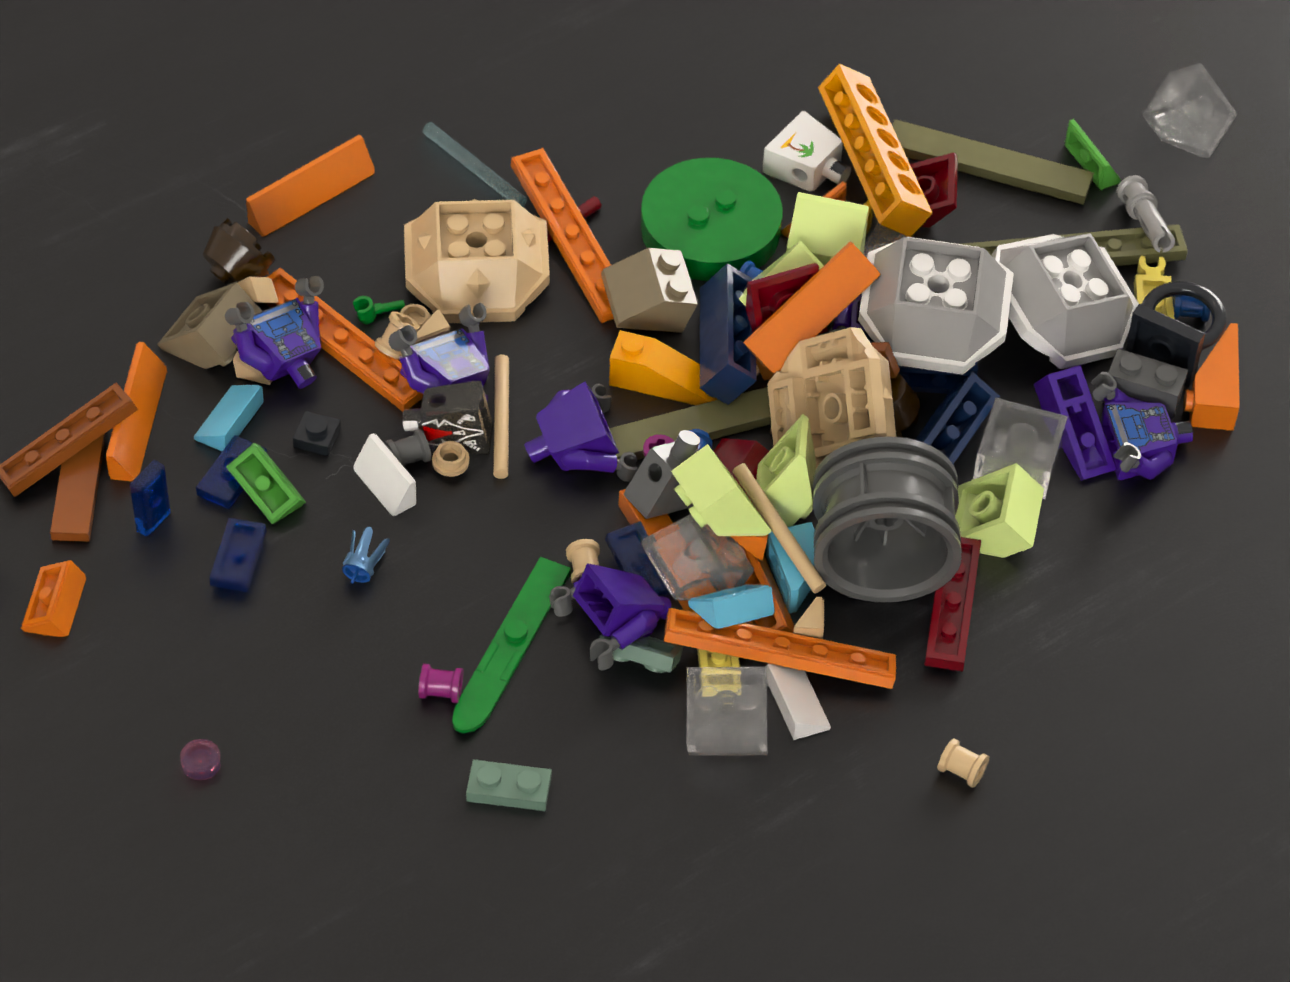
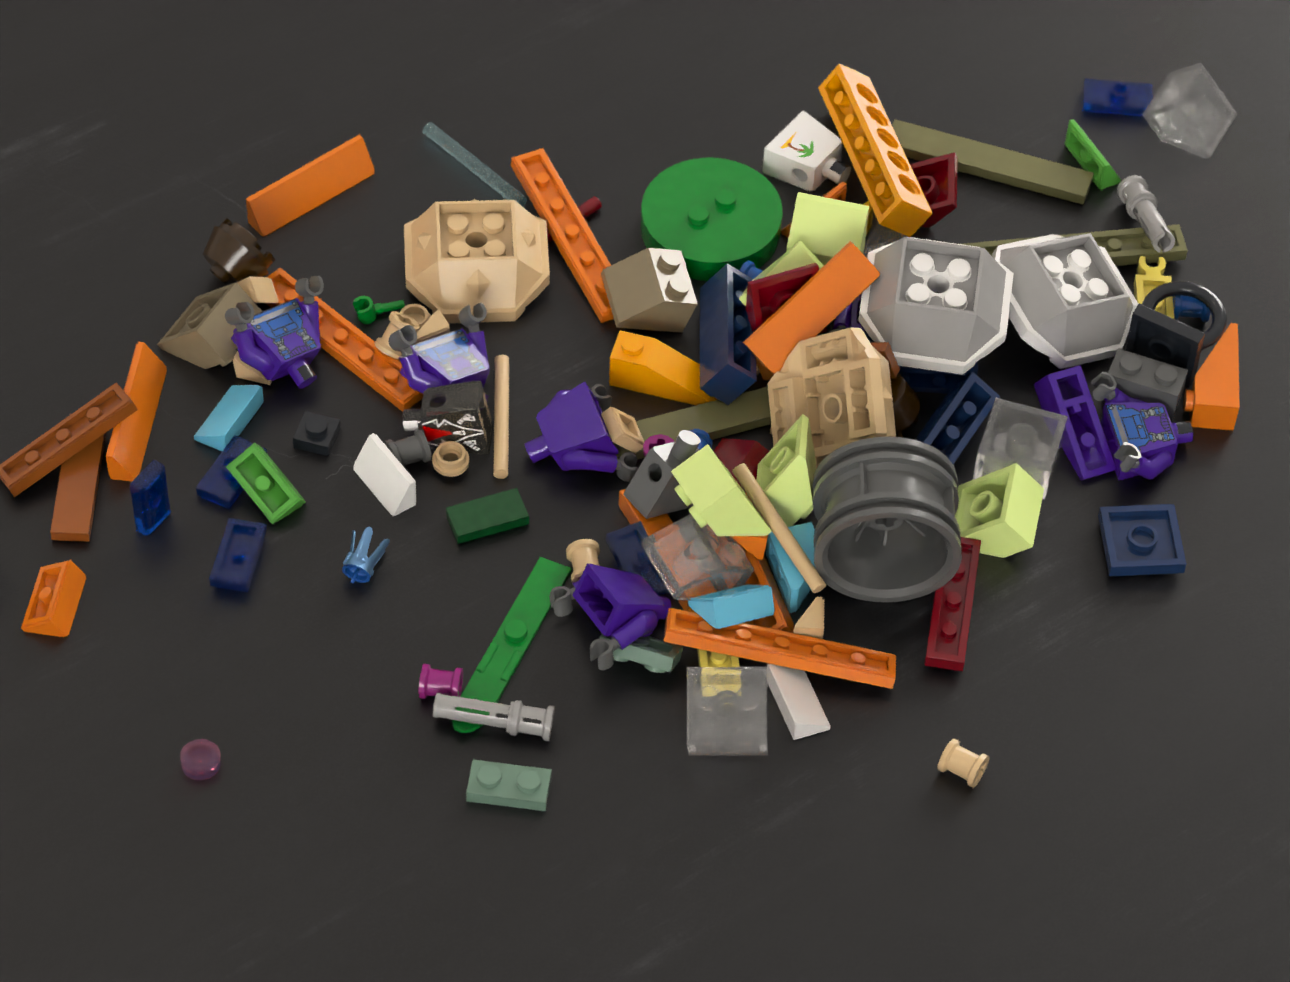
none -> light grey pin [433,693,555,741]
none -> dark green tile [446,488,529,544]
none -> tan tile [601,406,644,454]
none -> clear blue plate [1083,79,1153,117]
none -> dark blue plate [1098,504,1186,576]

